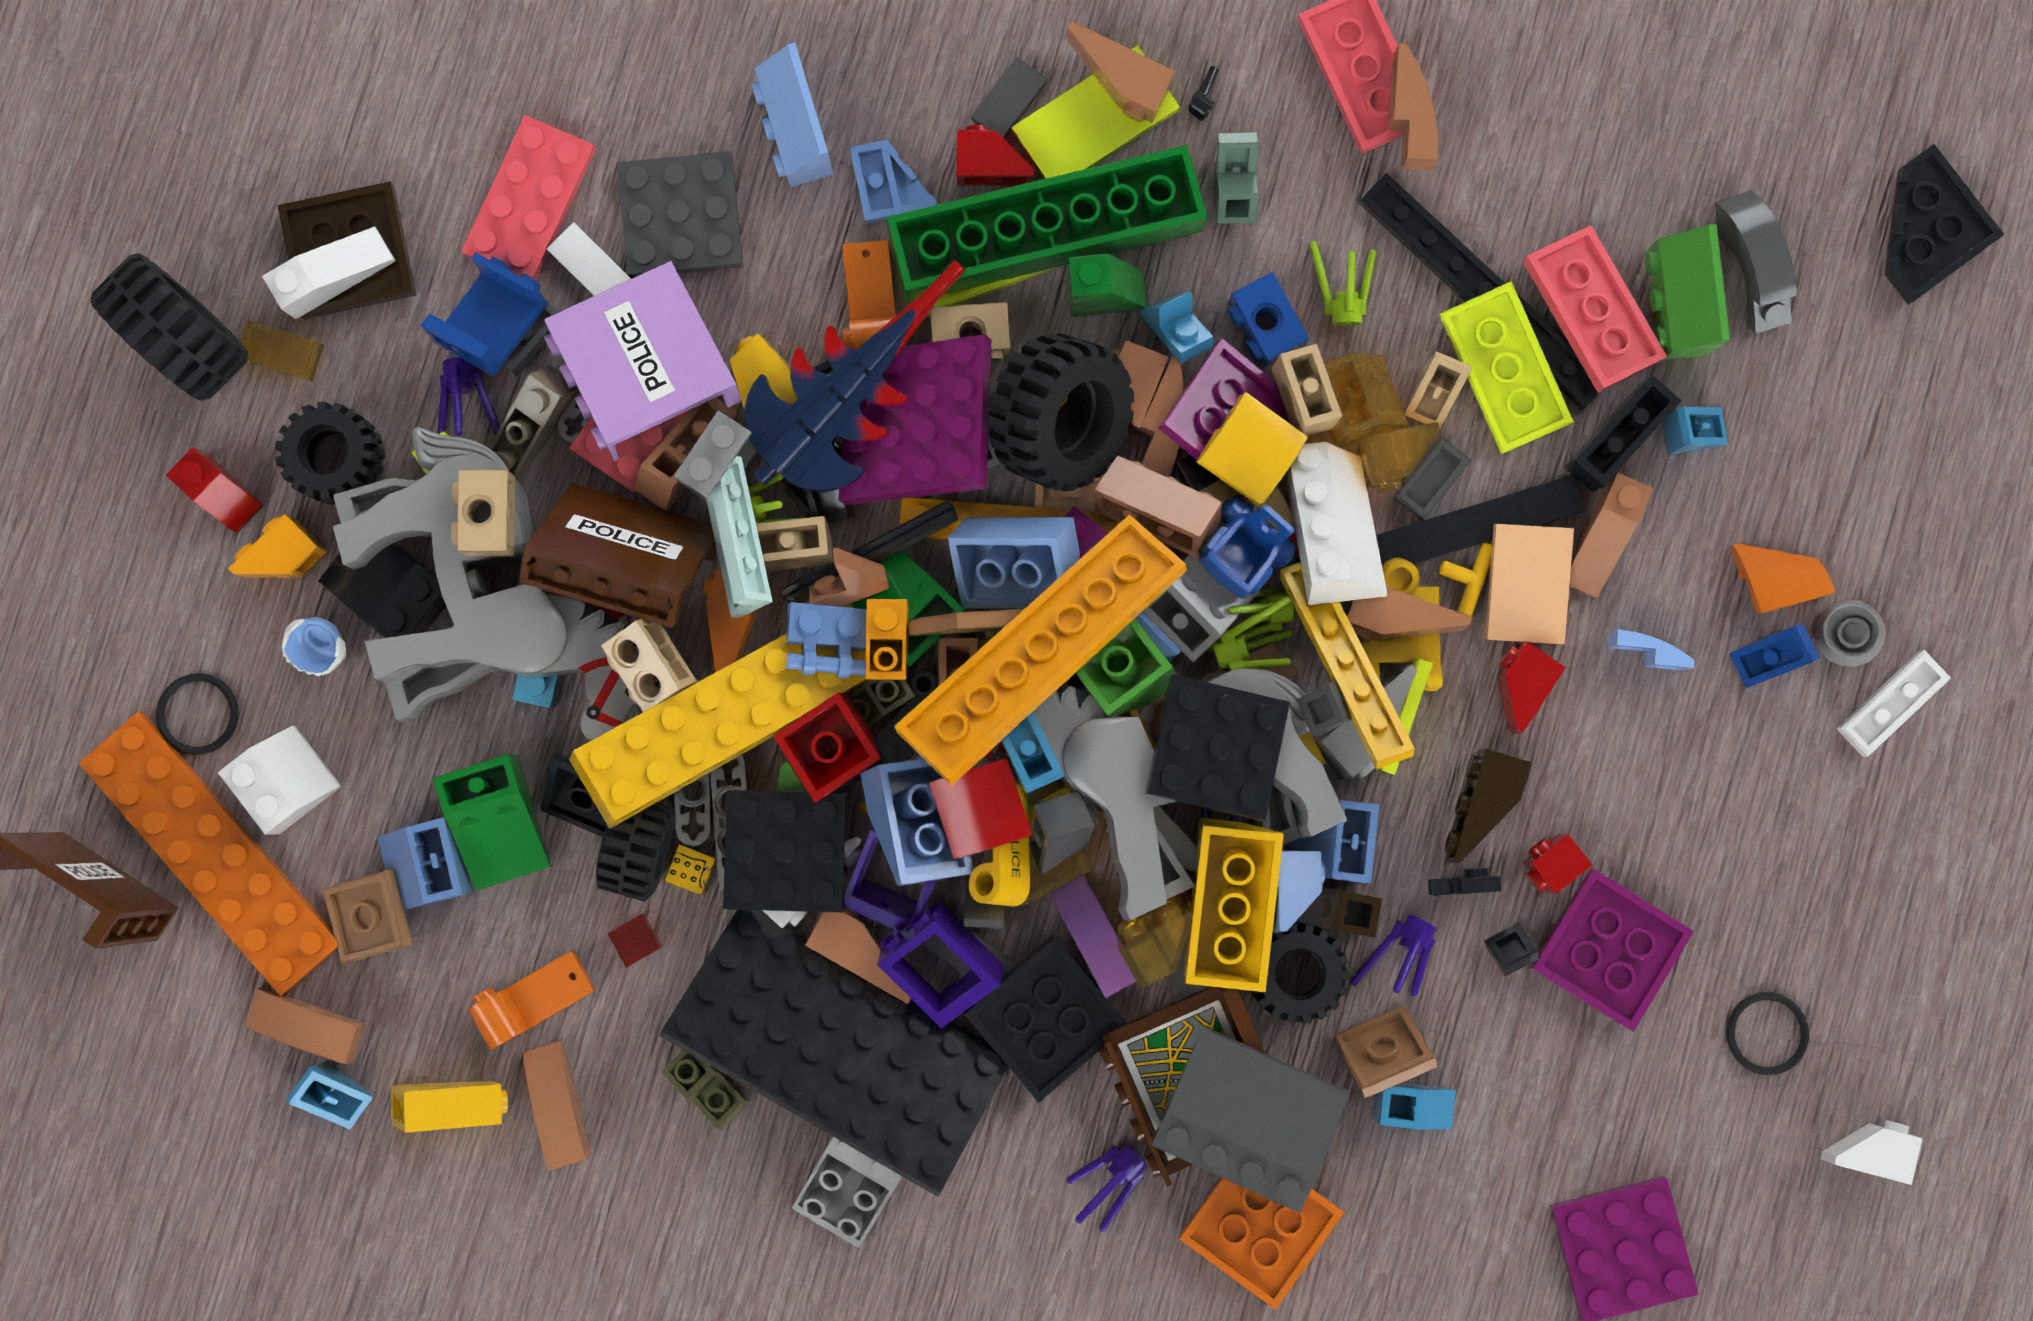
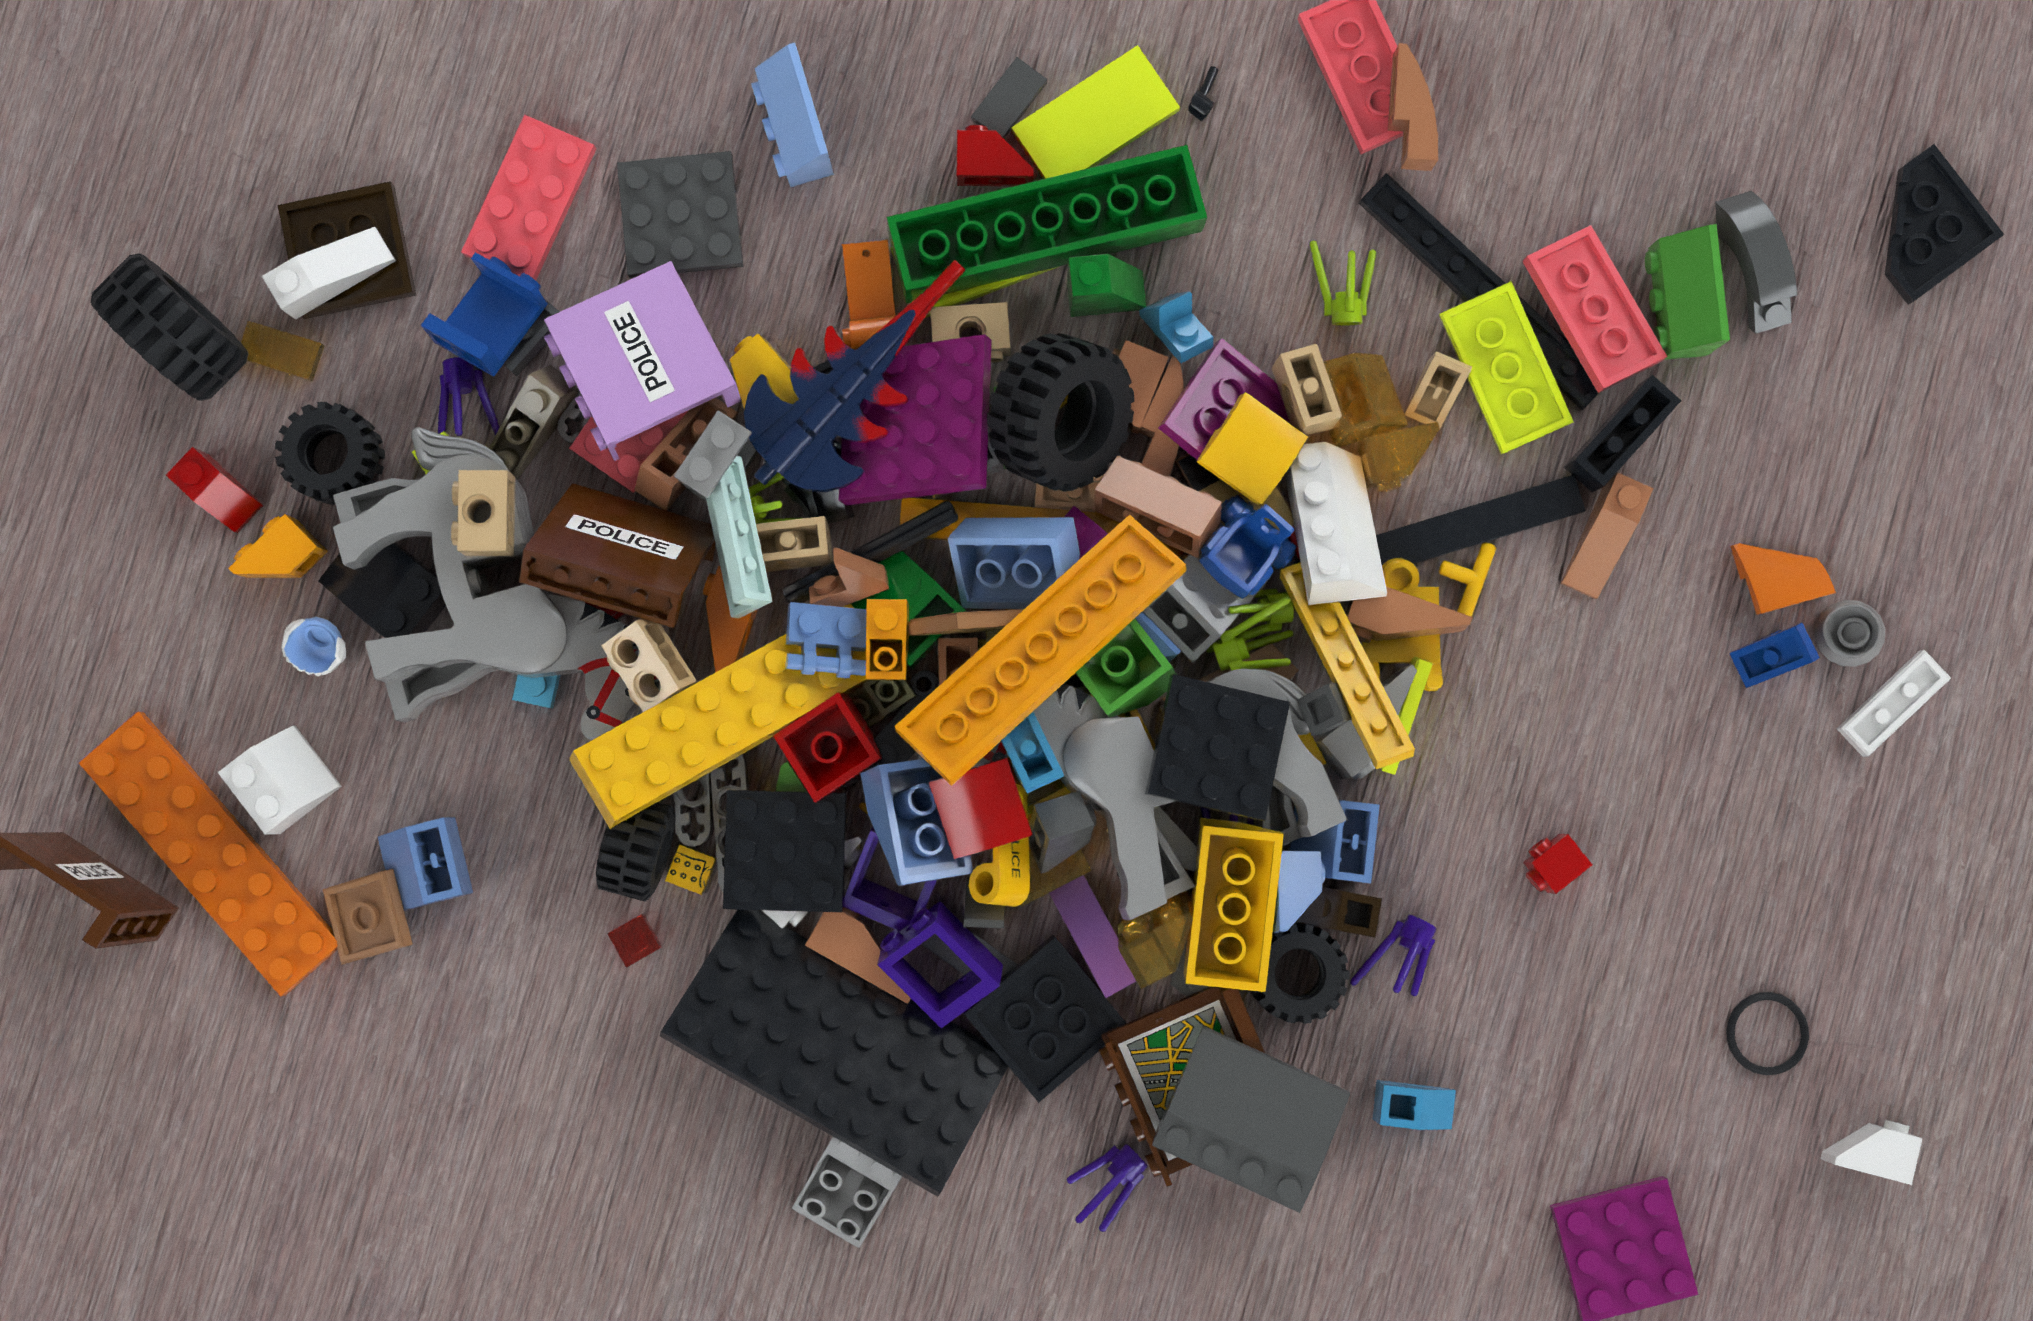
black tyre [156,673,238,755] -> none
nougat slope [245,988,366,1064] -> none
dark azure slope [286,1061,373,1129] -> none
yellow slope [390,1081,508,1133] -> none
green slope [433,754,552,890] -> none
orange door [467,949,596,1051] -> none
nougat slope [522,1040,592,1172] -> none
black slope [540,754,607,837] -> none
white tile [547,222,631,296] -> none
olive slope [662,1050,750,1130] -> none
medium blue wing [849,140,937,225] -> none
nougat slope [1067,20,1175,123] -> none
orange plate [1178,1177,1345,1310] -> none
sand green brick [1214,132,1258,224] -> none
blue brick [1227,272,1309,368] -> none
medium nougat tile [1332,1005,1438,1099] -> none
dark grey tile [1392,436,1472,521] -> none
black plate [1428,868,1501,896] -> none
dark brown slope [1444,749,1531,864] -> none
black tile [1484,923,1540,976] -> none
light nougat tile [1485,524,1574,644] -> none
red slope [1497,642,1566,734] -> none
magenta plate [1529,868,1694,1032] -> none
light blue slope [1607,629,1694,671] -> none
dark azure slope [1662,406,1728,455] -> none

